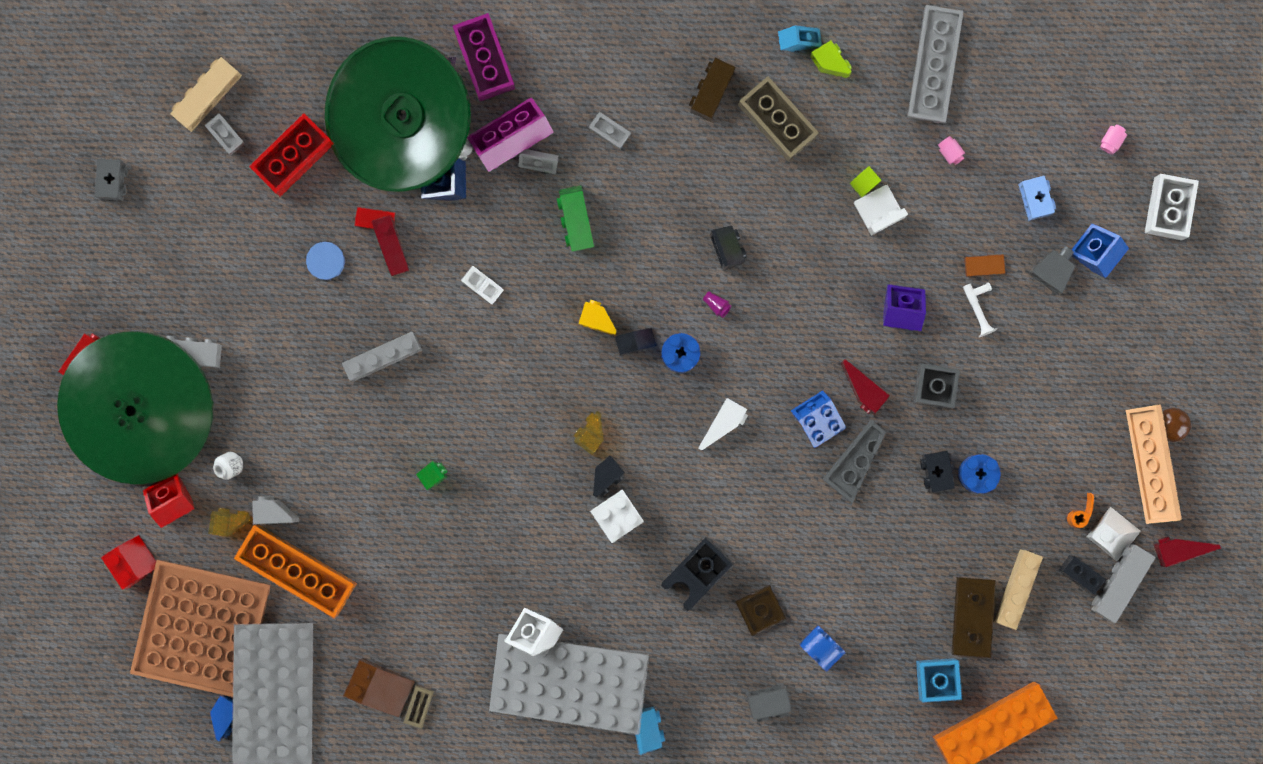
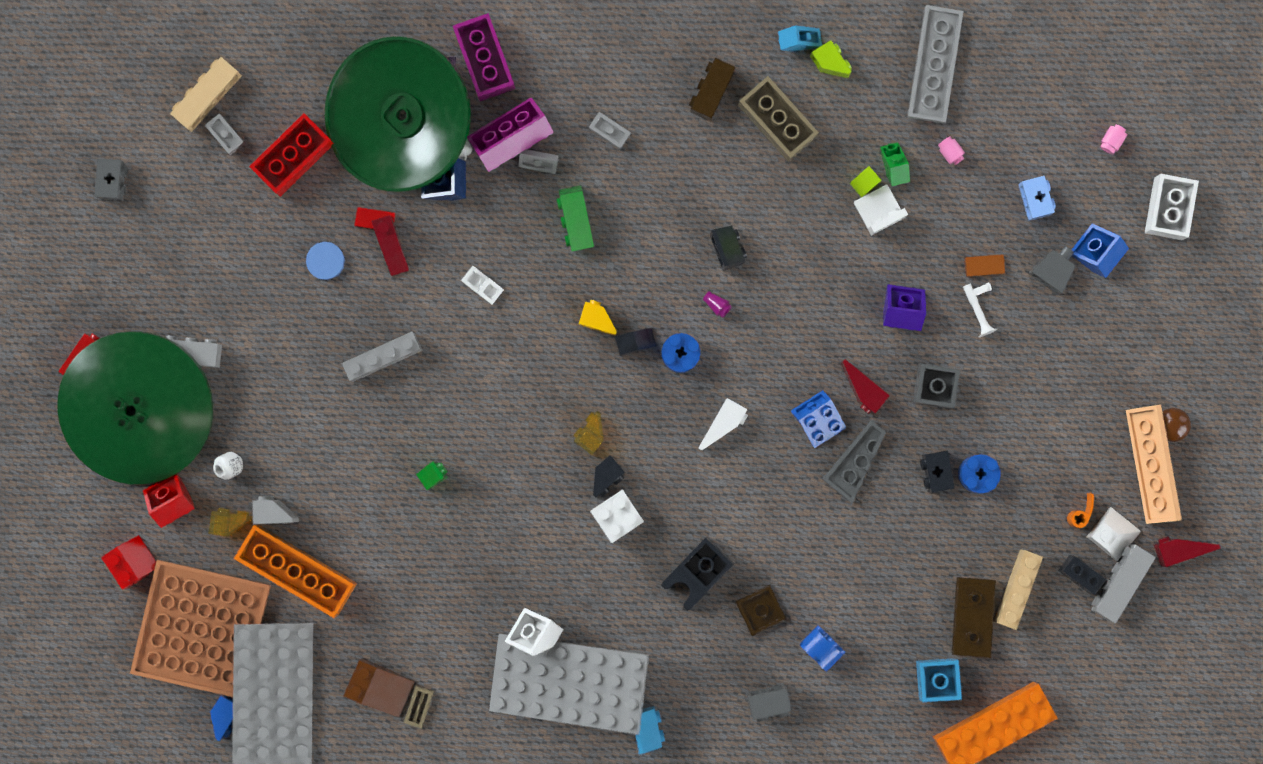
none -> green slope [880,143,910,186]

